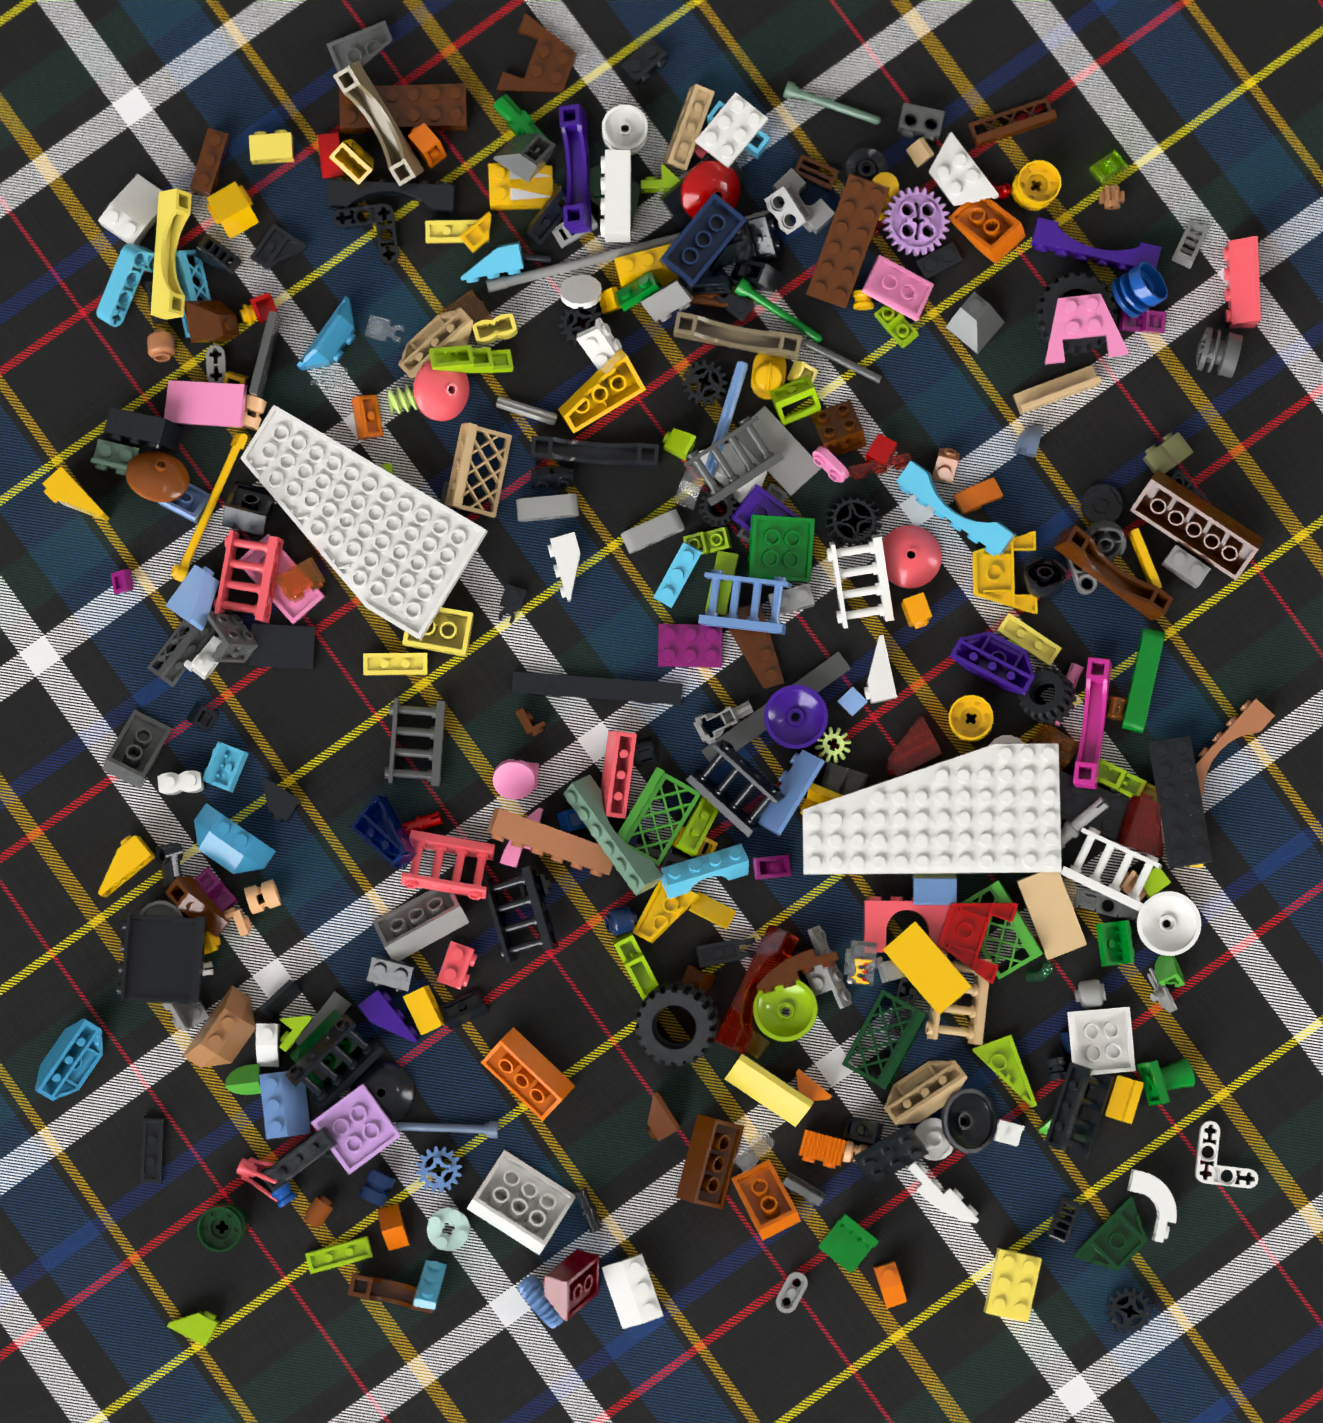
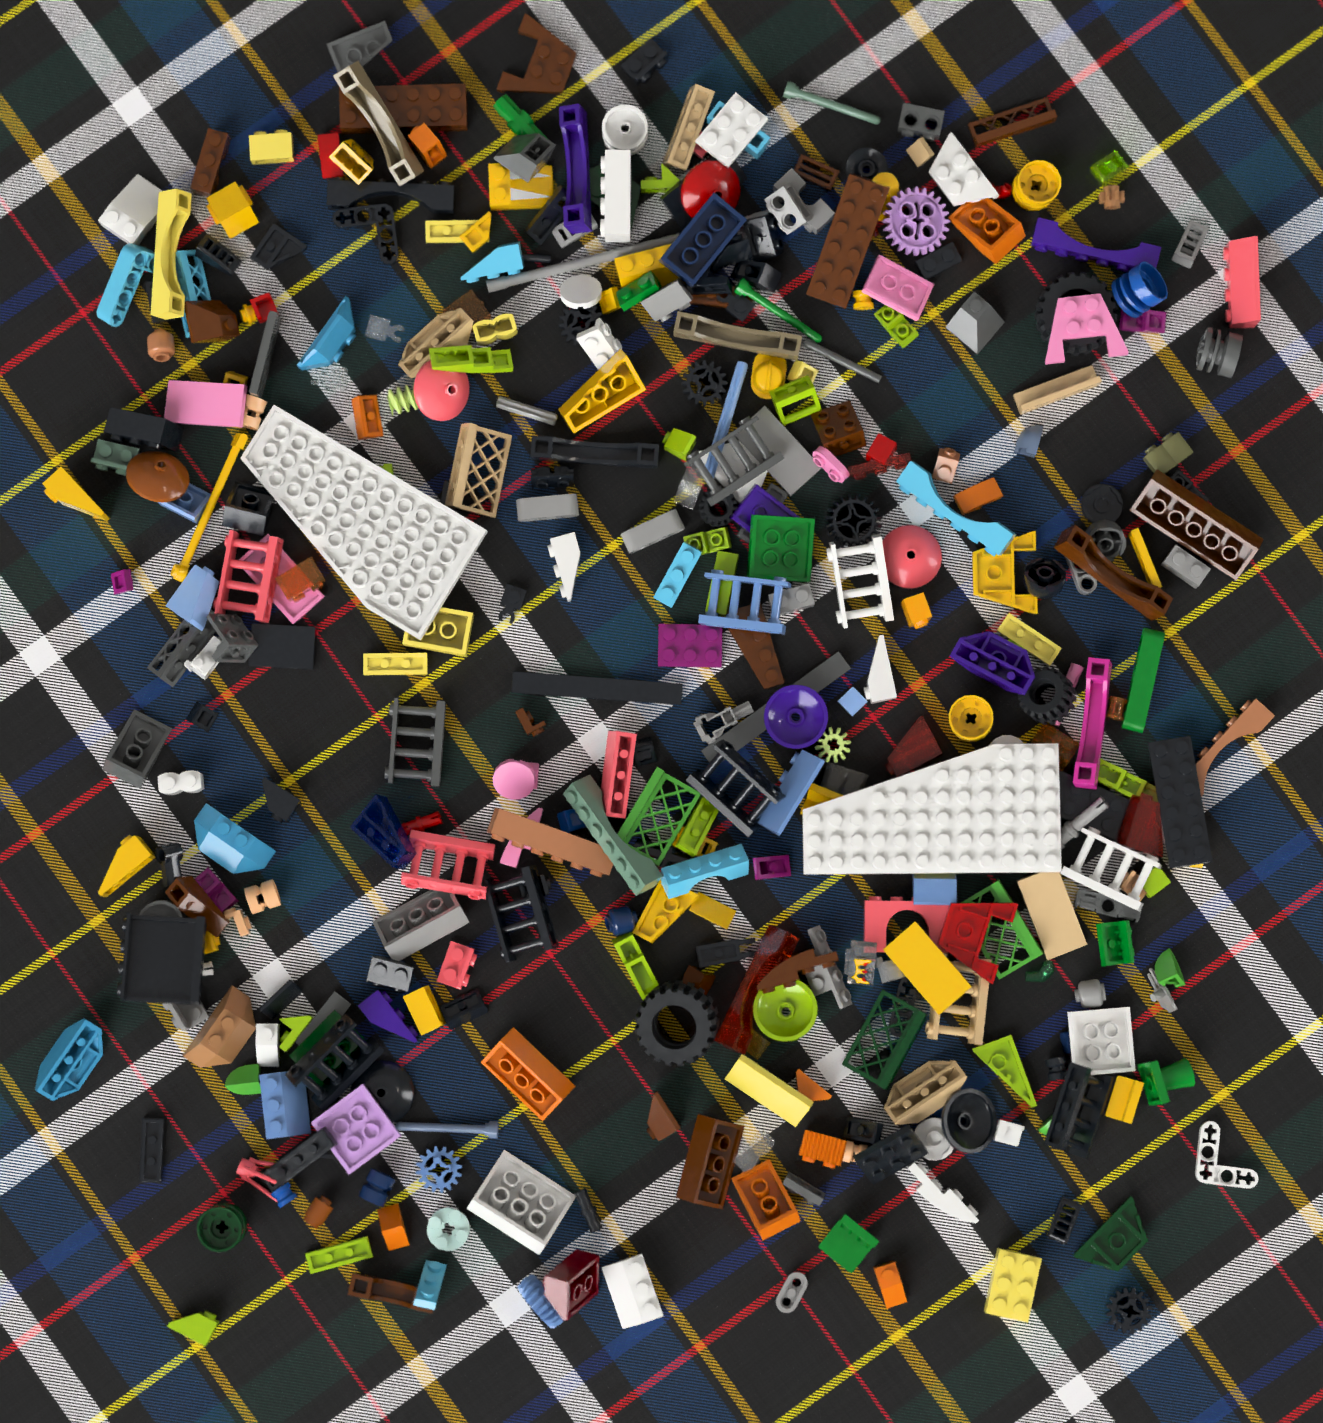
medium azure bracket [202,741,249,793] -> none
light grey beam [206,345,227,383] -> none
white arch [1127,1169,1177,1243] -> none
white dish [1137,891,1201,956] -> none

